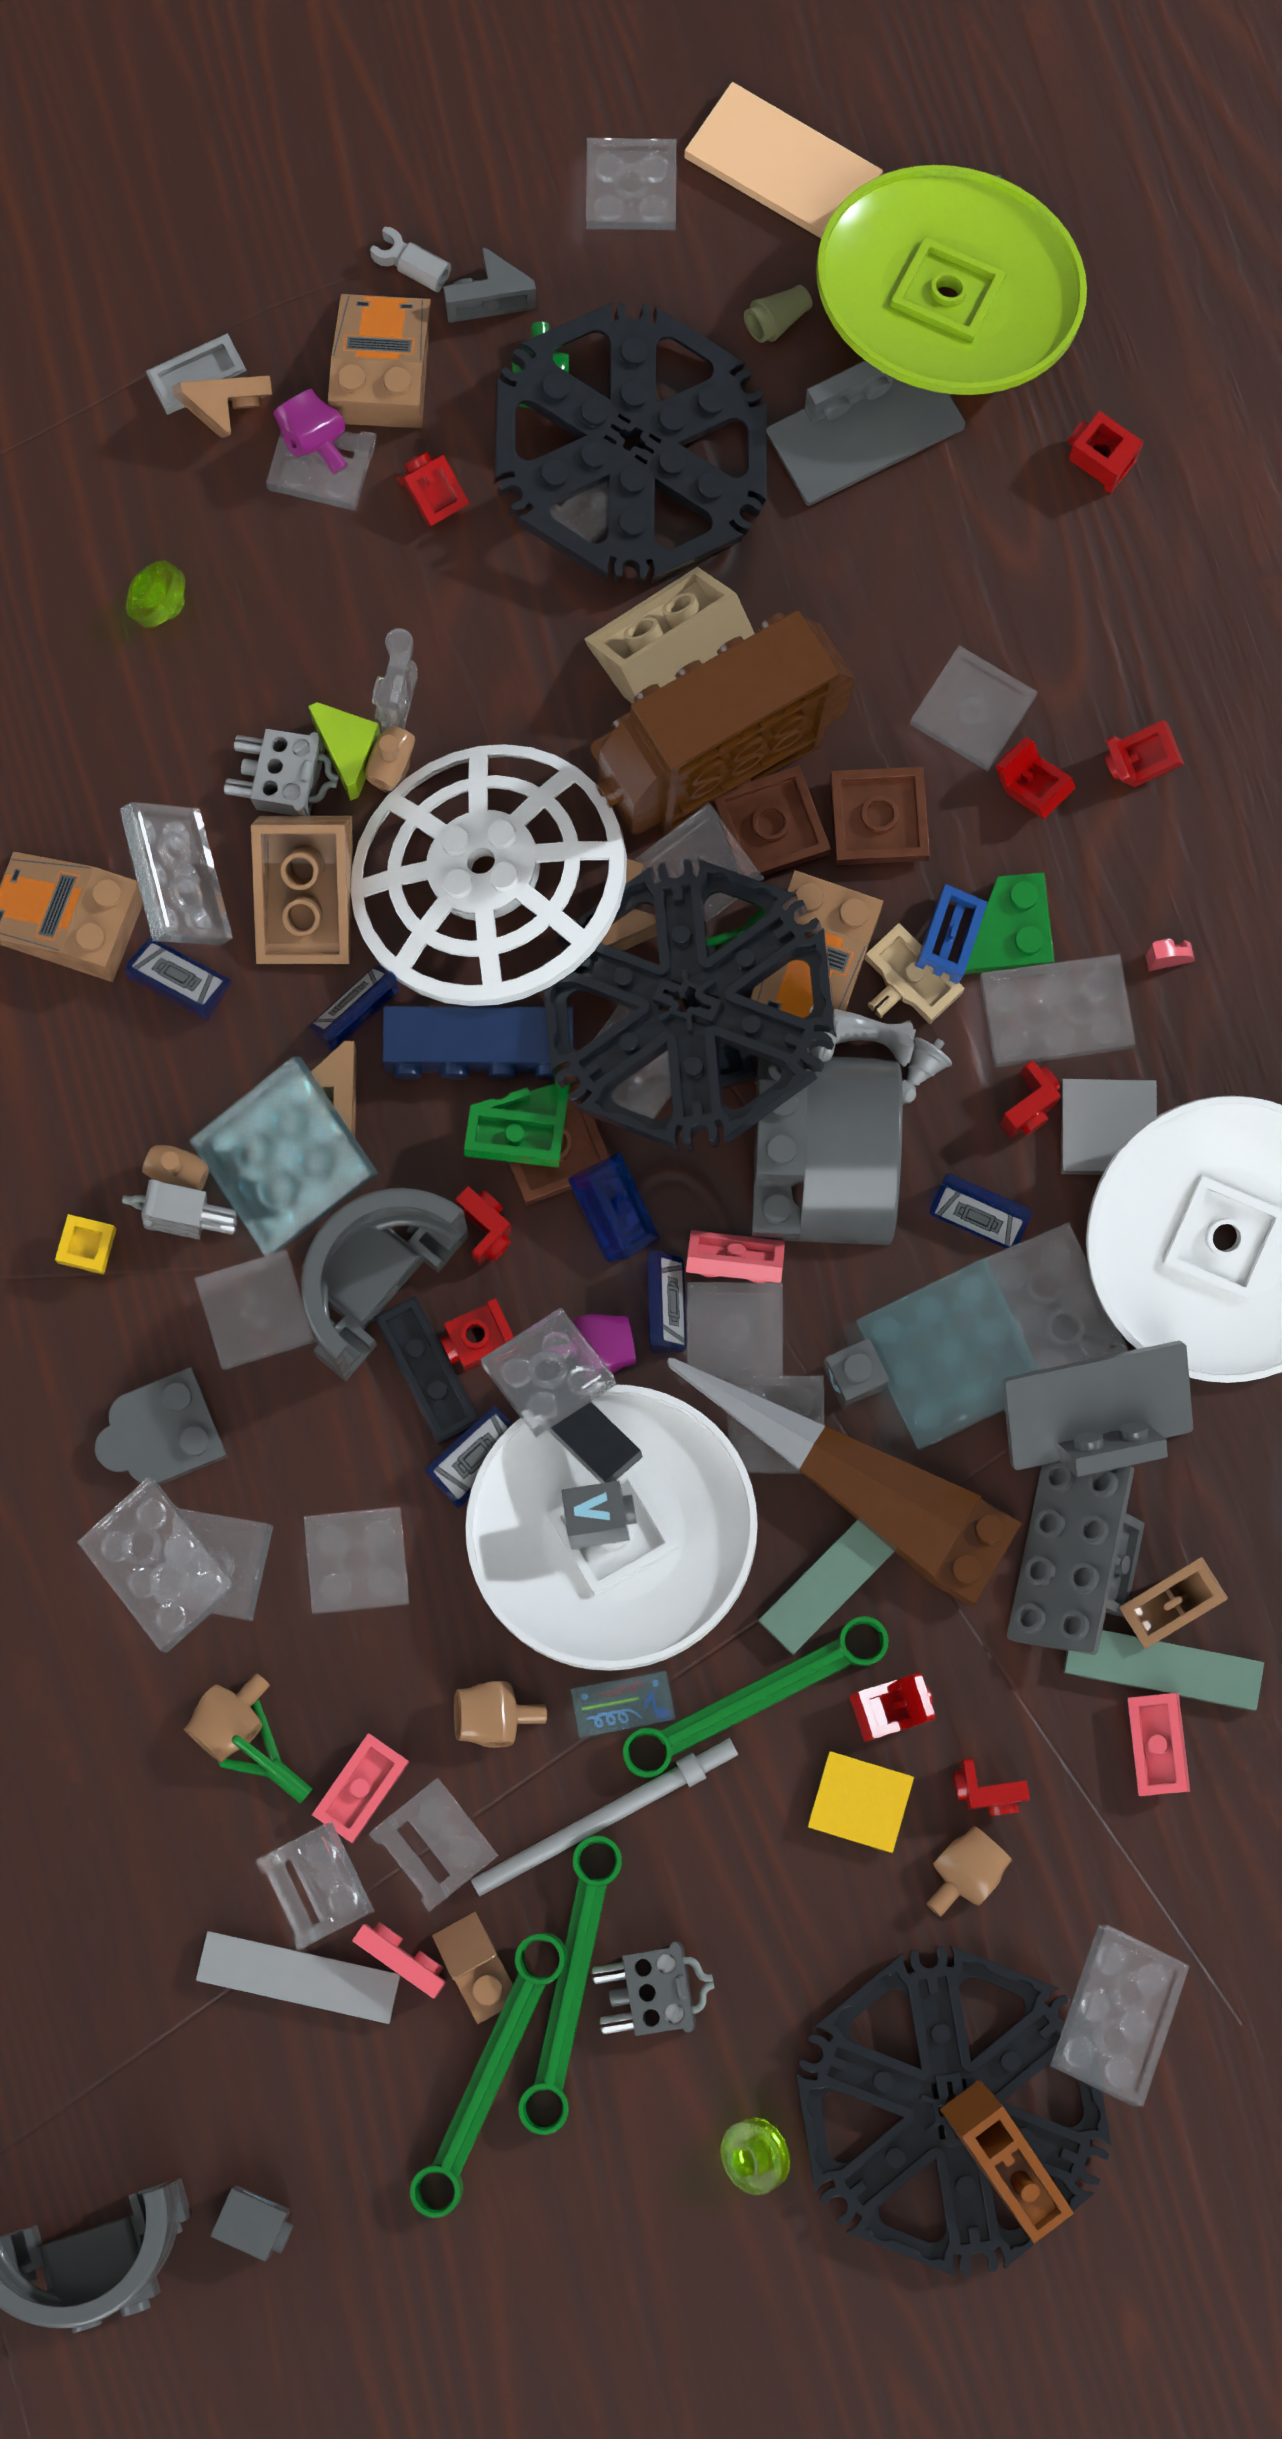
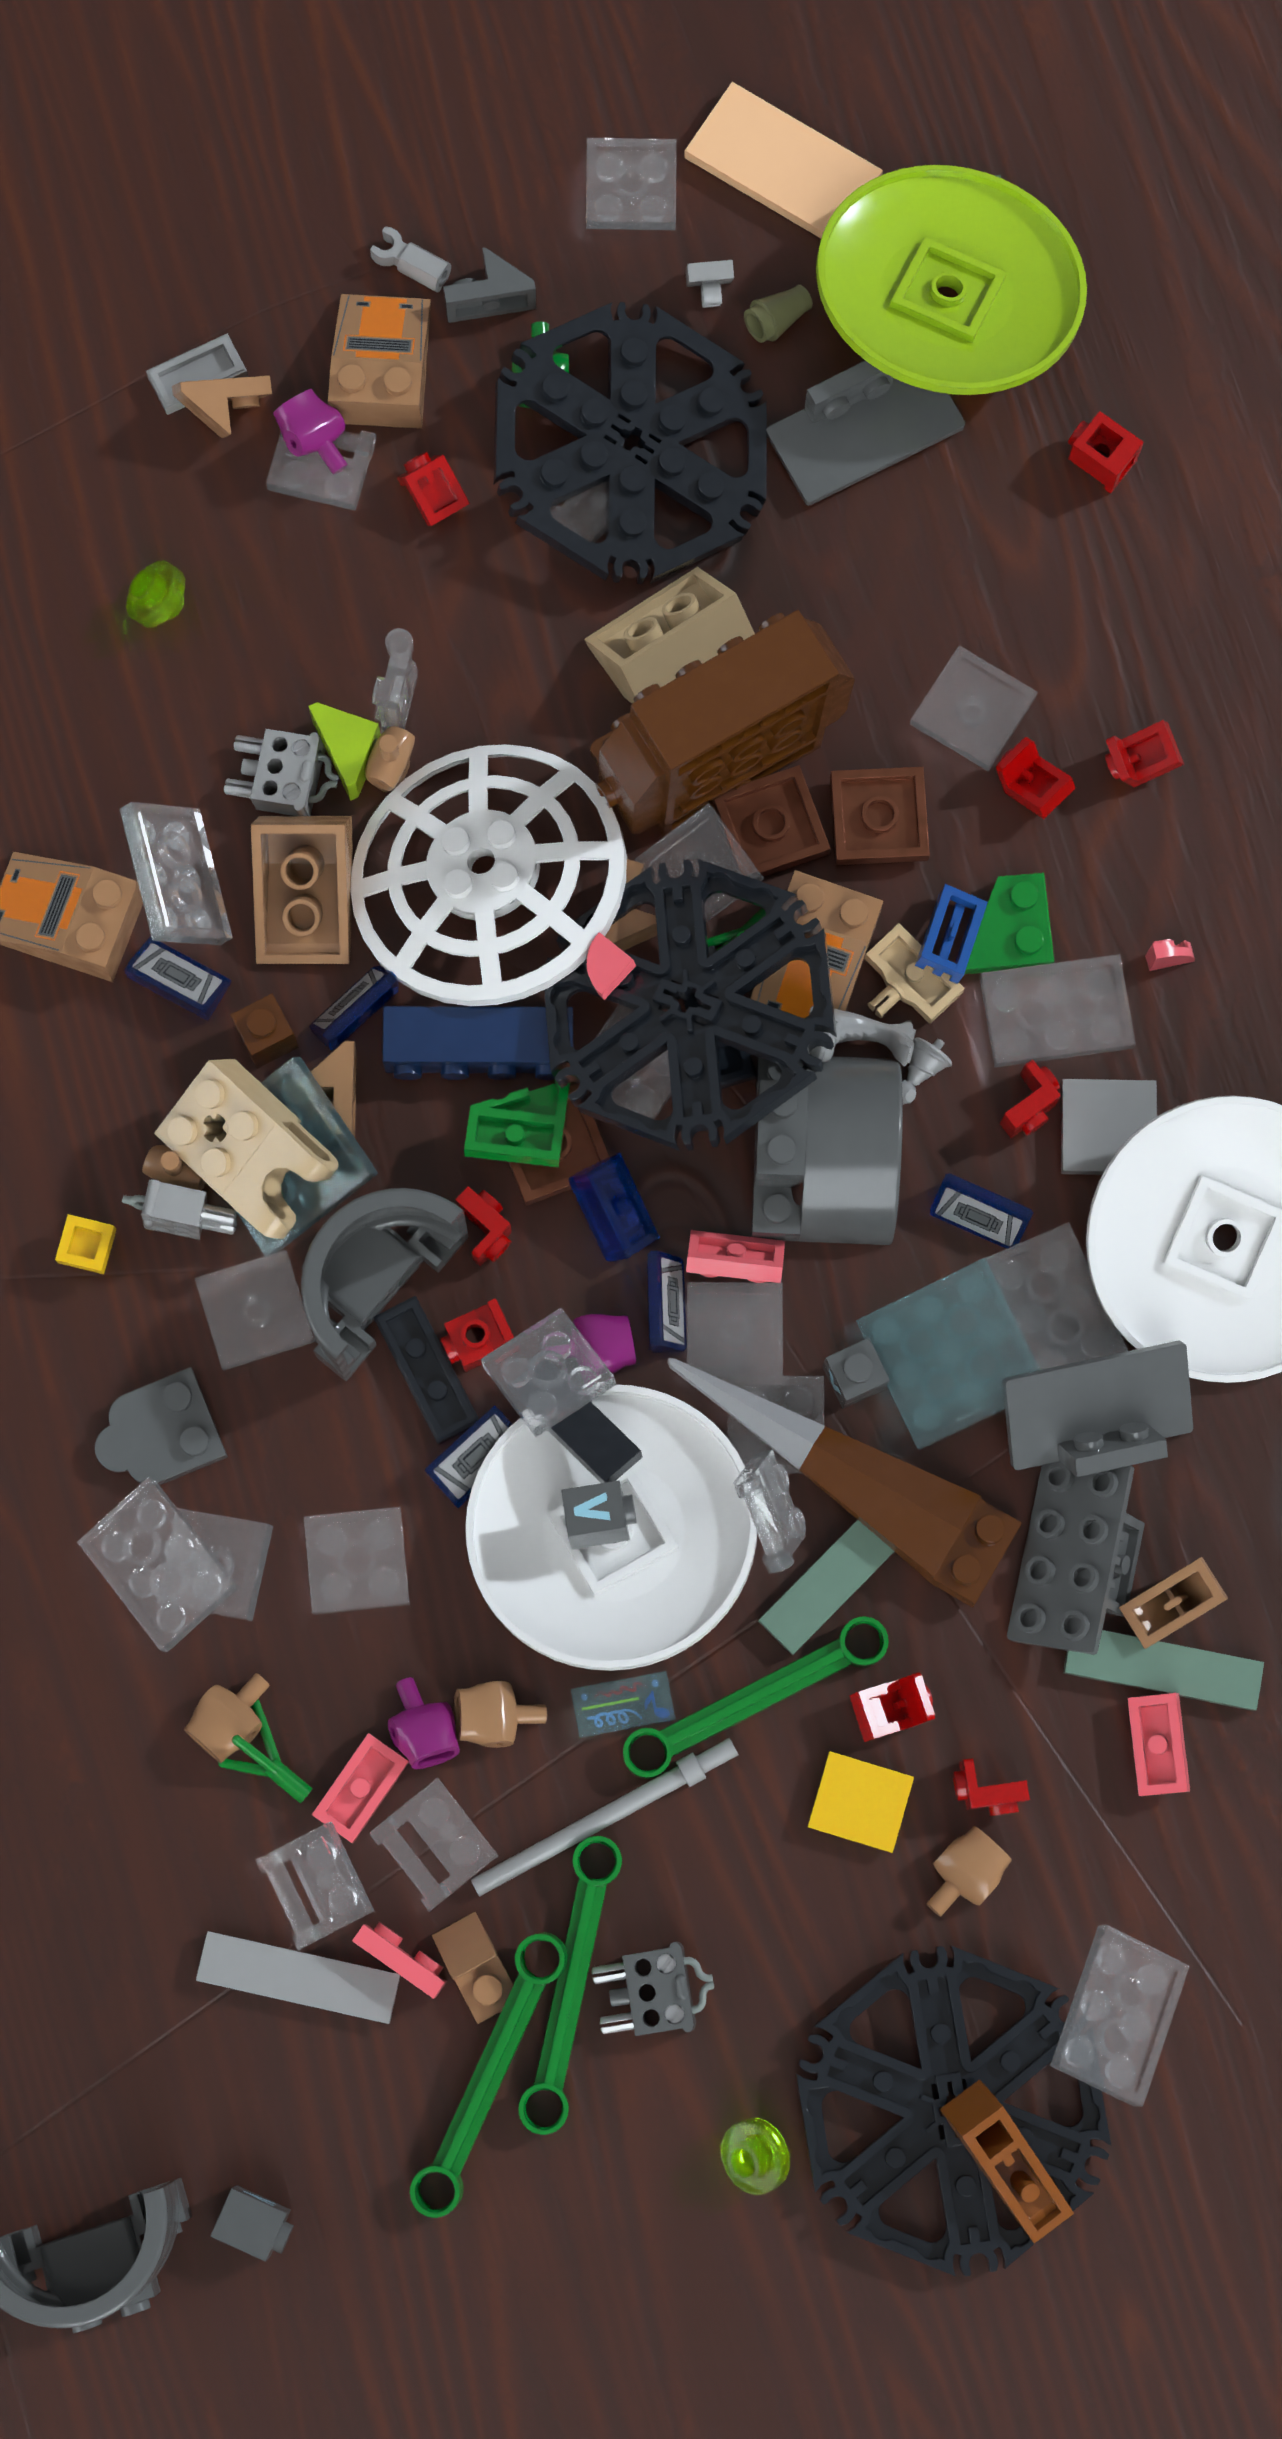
none -> tan brick [154,1059,339,1239]
none -> reddish brown brick [230,993,299,1069]
none -> magenta piece [388,1677,460,1769]
none -> coral tile [586,932,636,1000]
none -> light grey tile [685,260,734,308]
none -> clear plate [733,1449,806,1573]

